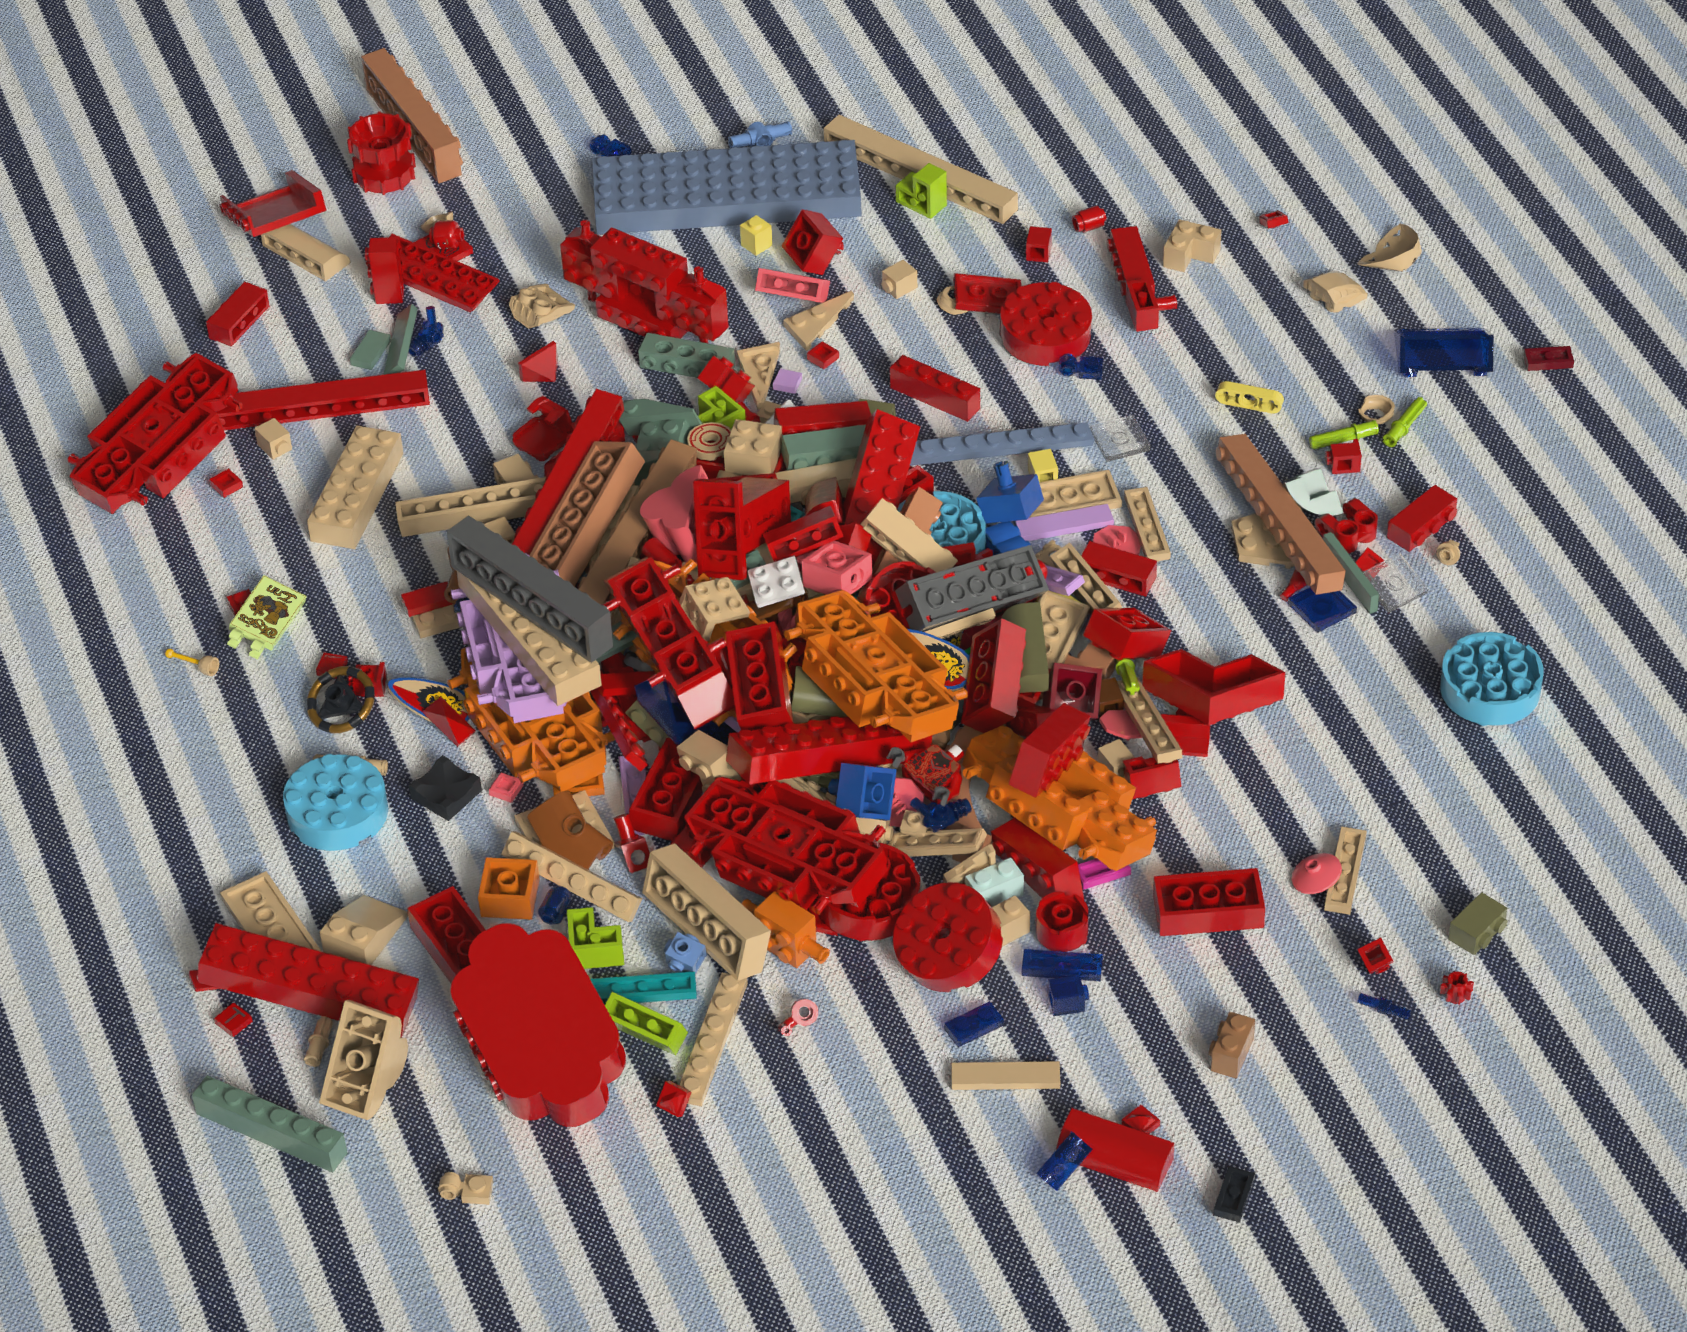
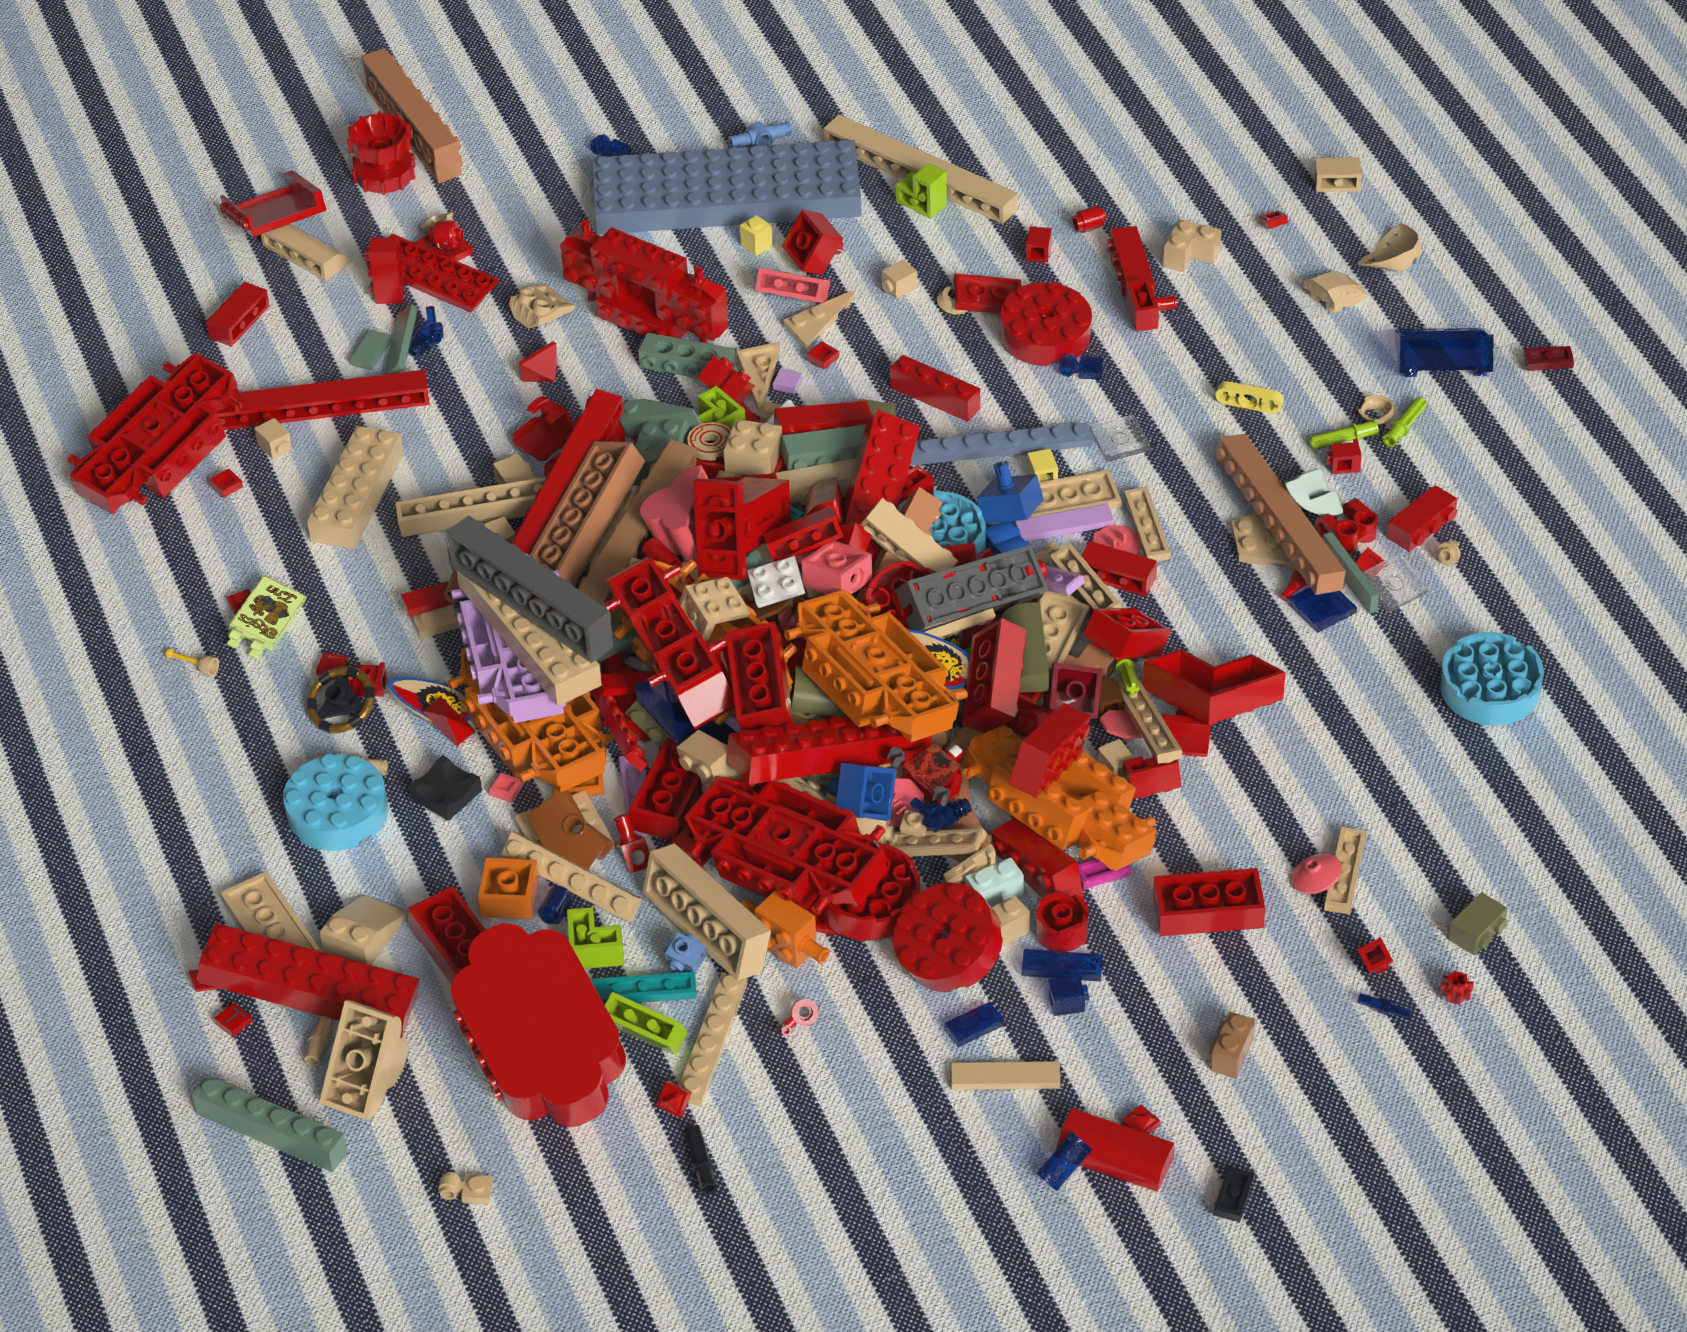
none -> black axle [685,1123,718,1195]
none -> tan brick [1314,157,1362,192]

